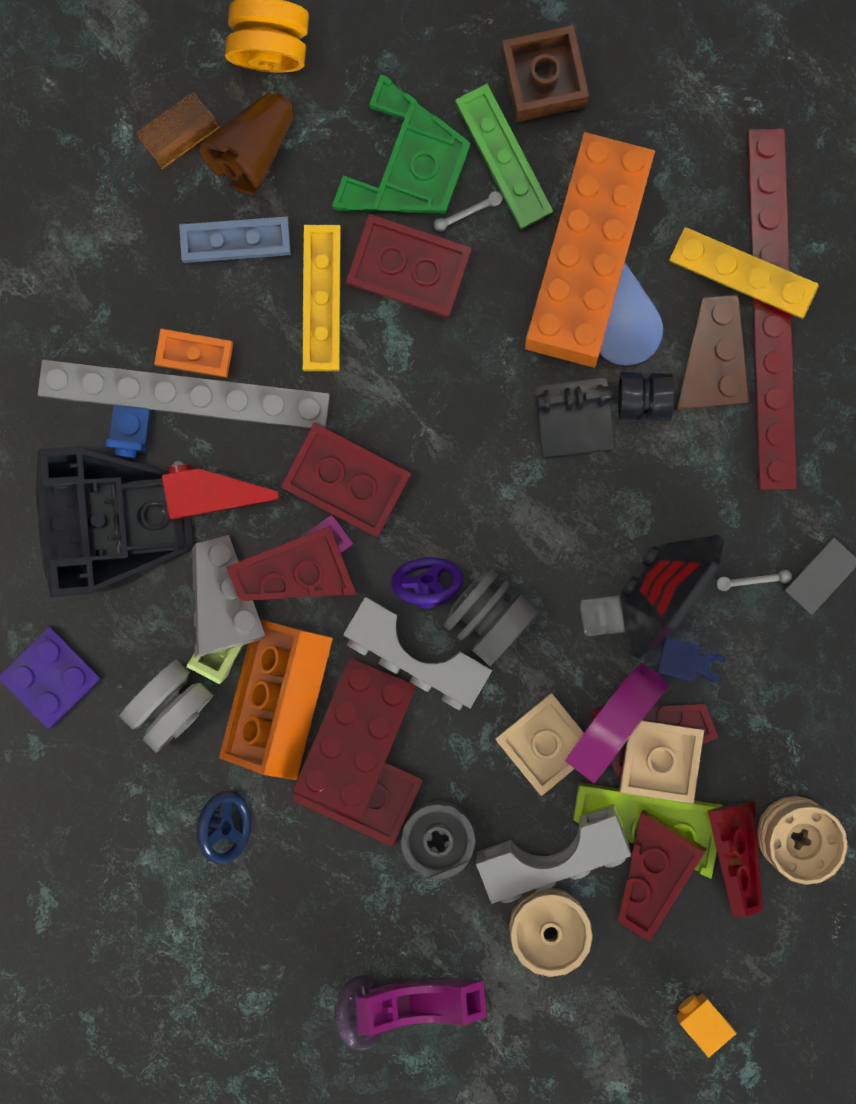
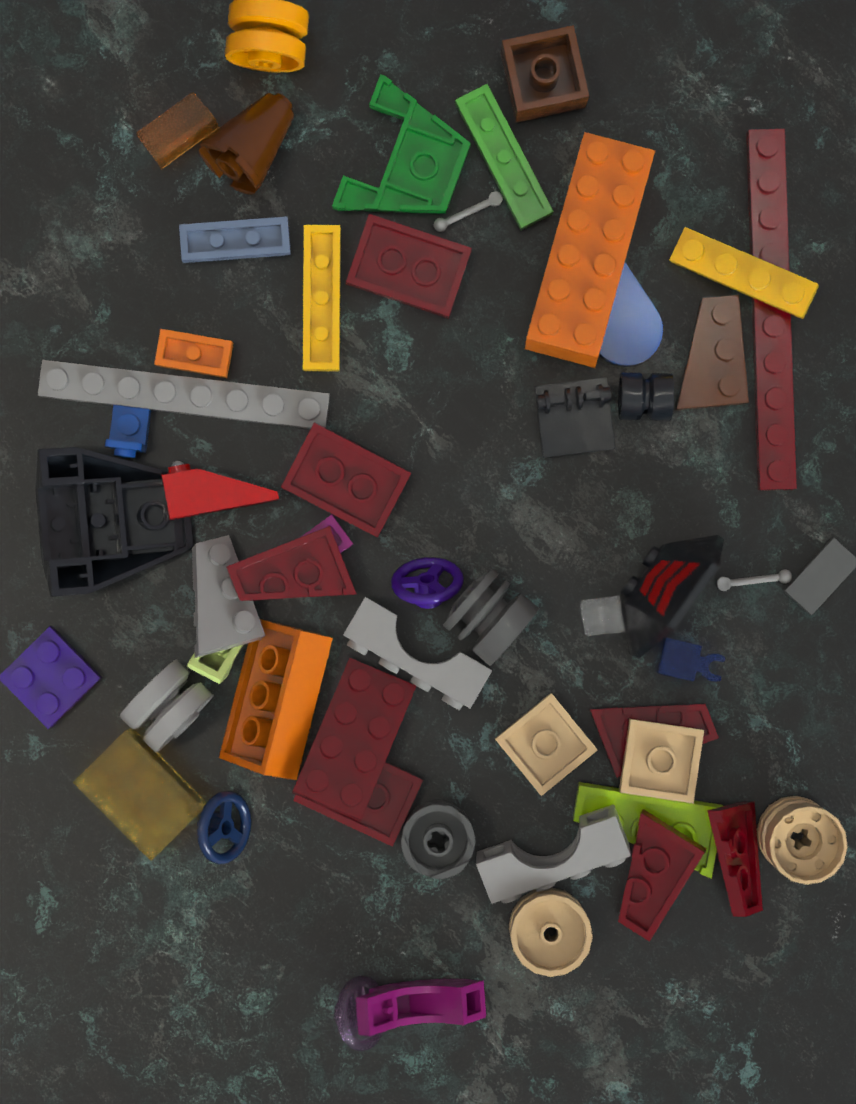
magenta arch [565,663,670,783] -> none
light orange brick [675,992,737,1058] -> none
none -> clear yellow brick [73,728,207,861]

